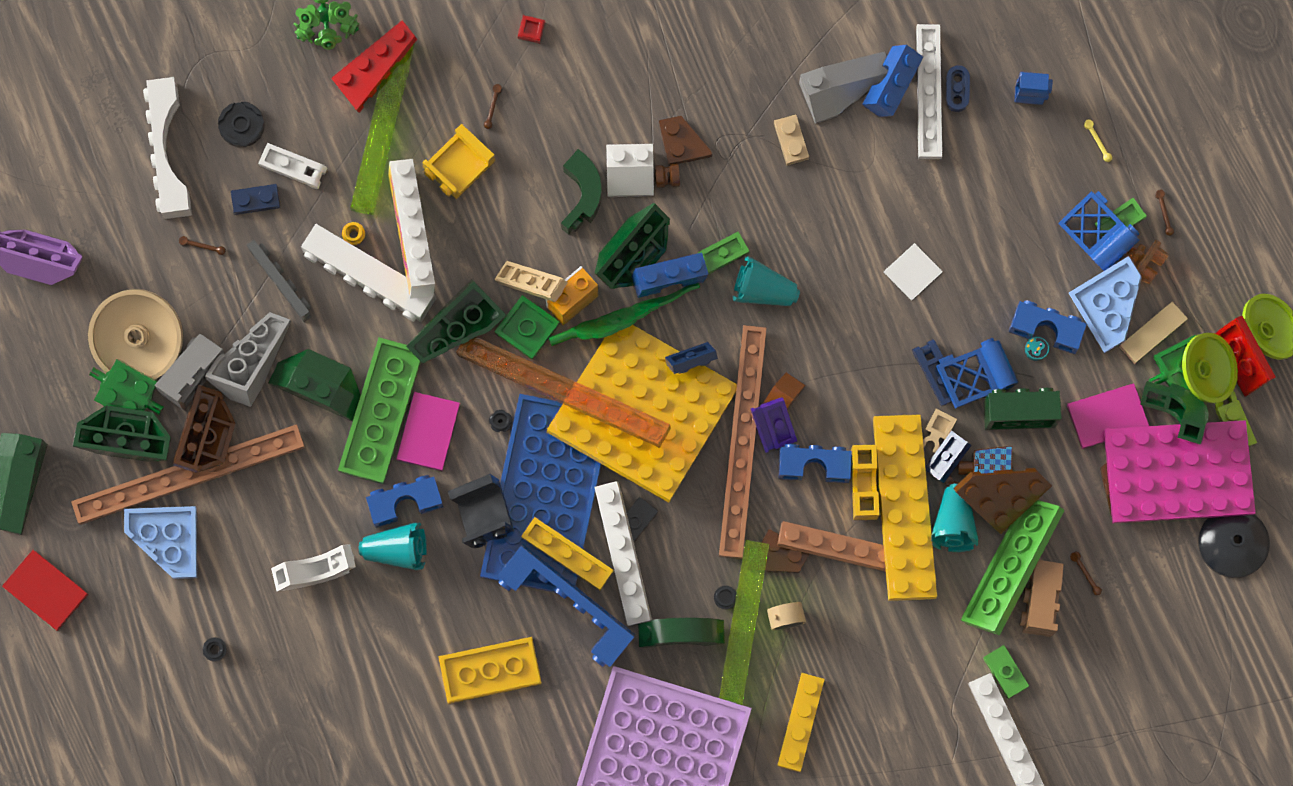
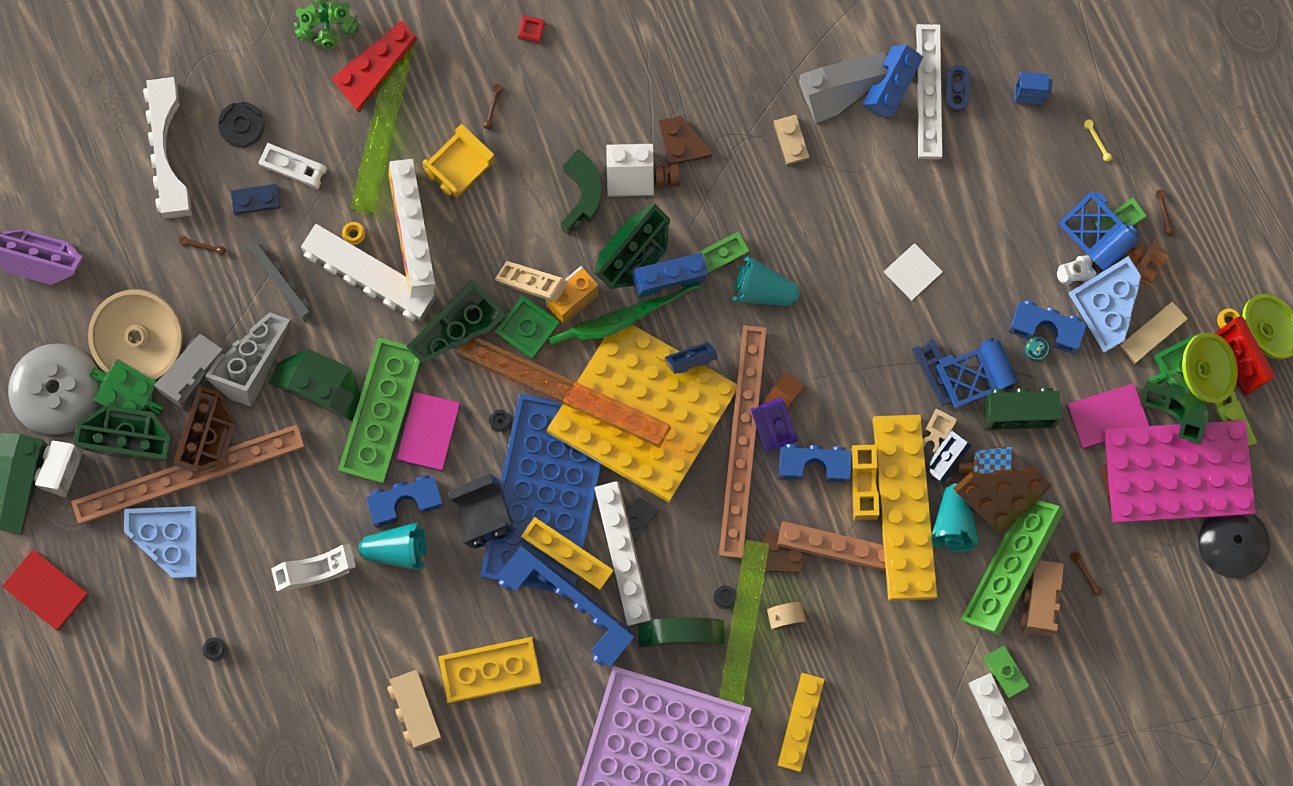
none -> light grey brick [8,343,101,436]
none -> white slope [34,441,83,498]
none -> tan brick [387,670,442,749]
none -> white plate [1057,255,1097,285]
none -> yellow plate [1217,309,1240,328]

